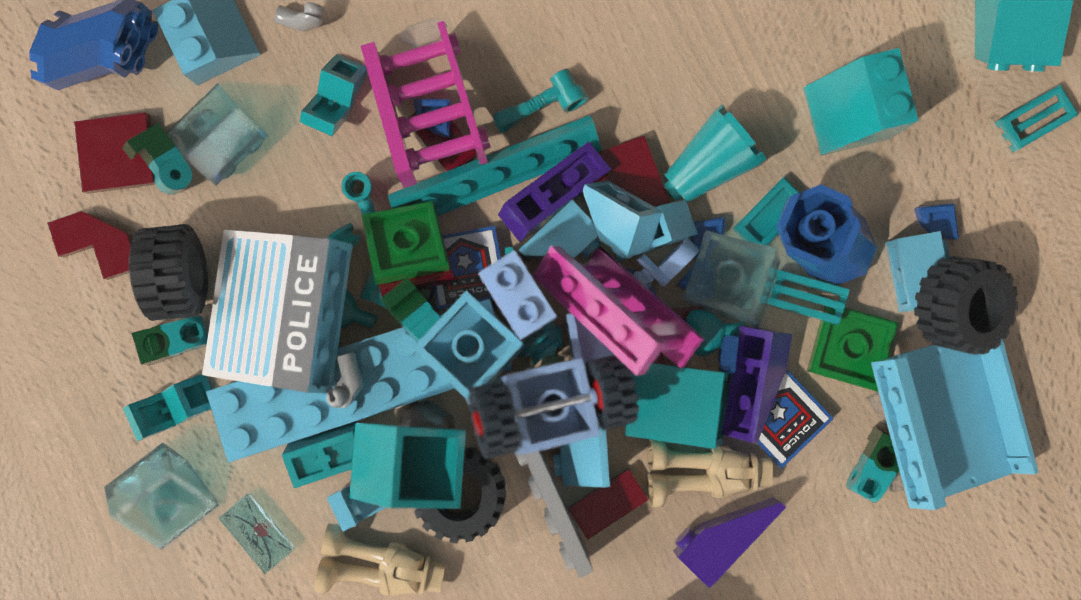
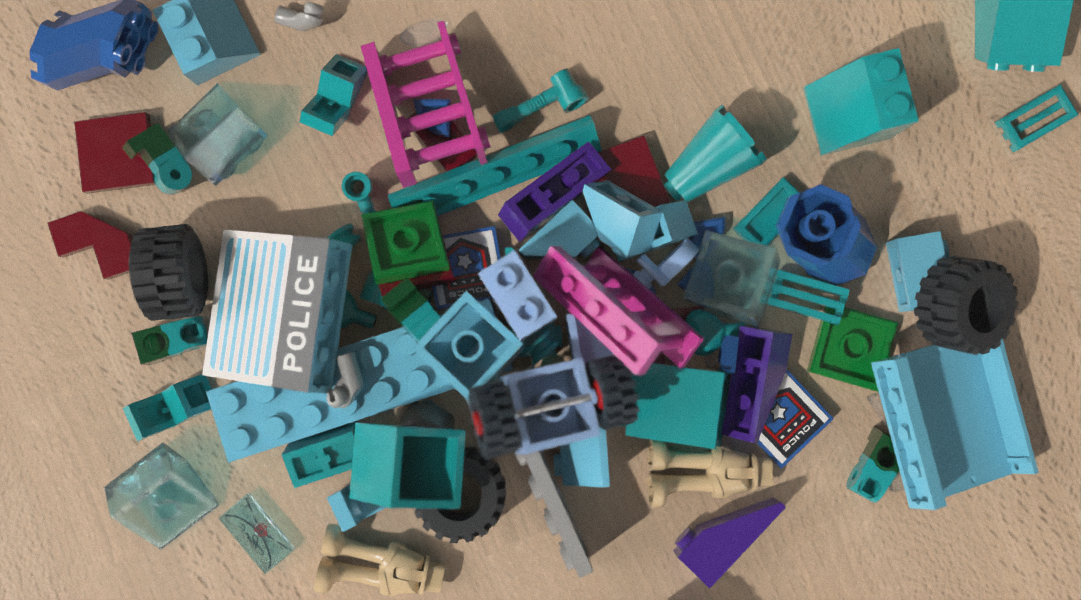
dark red tile [568,468,648,540] -> none
blue tile [915,203,959,240] -> none

